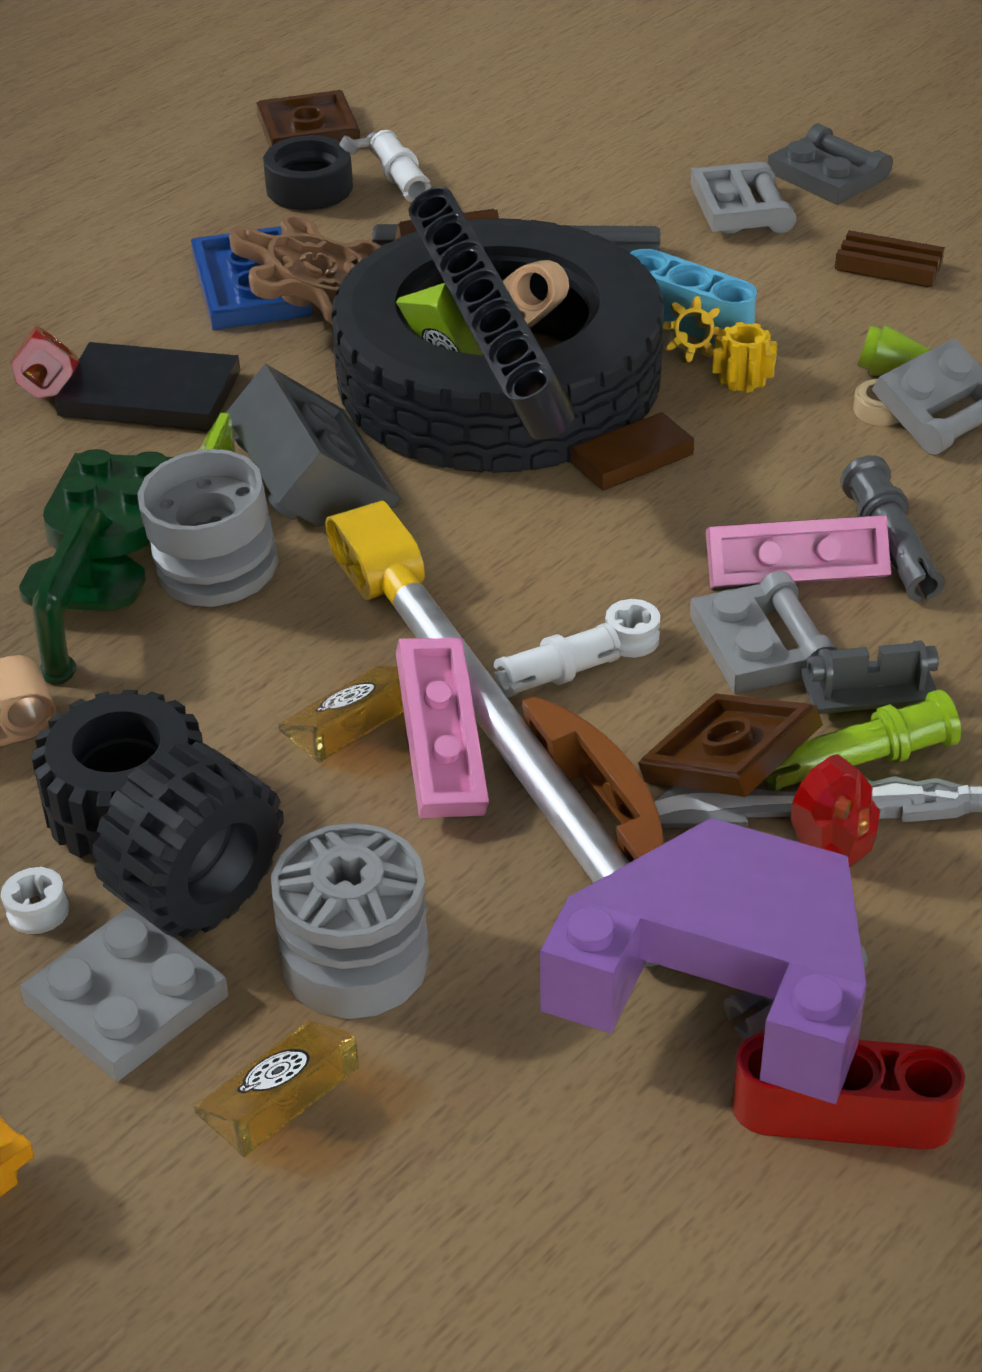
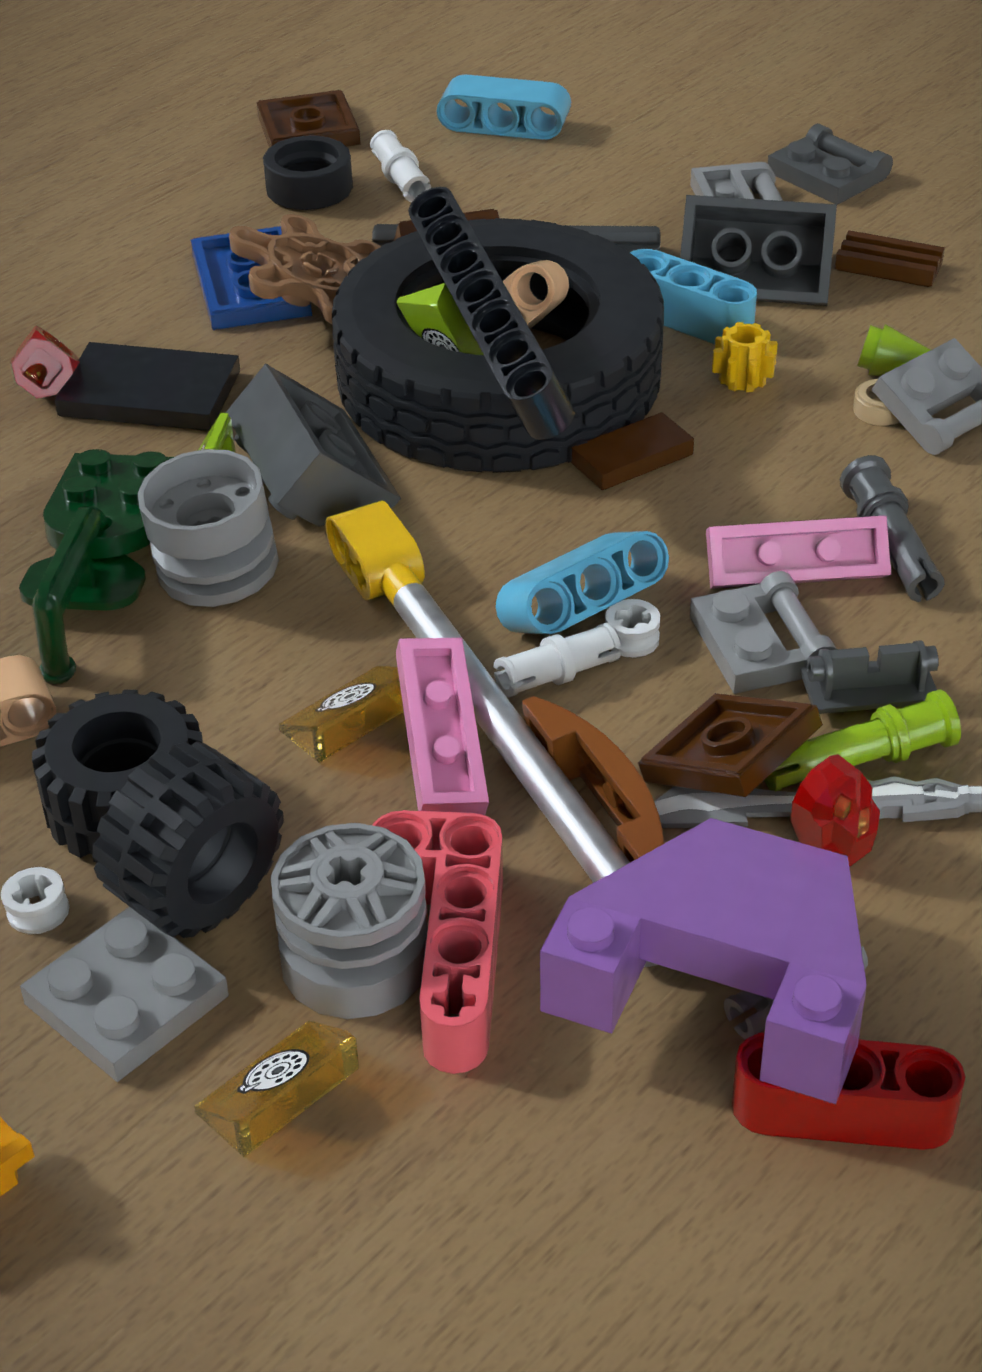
light grey hinge [339,132,377,155] -> none
yellow gear [663,296,723,363] -> none
none -> coral beam [372,810,503,1074]
none -> medium azure beam [436,75,572,140]
none -> medium azure beam [496,531,669,634]
none -> dark grey slope [680,195,837,306]

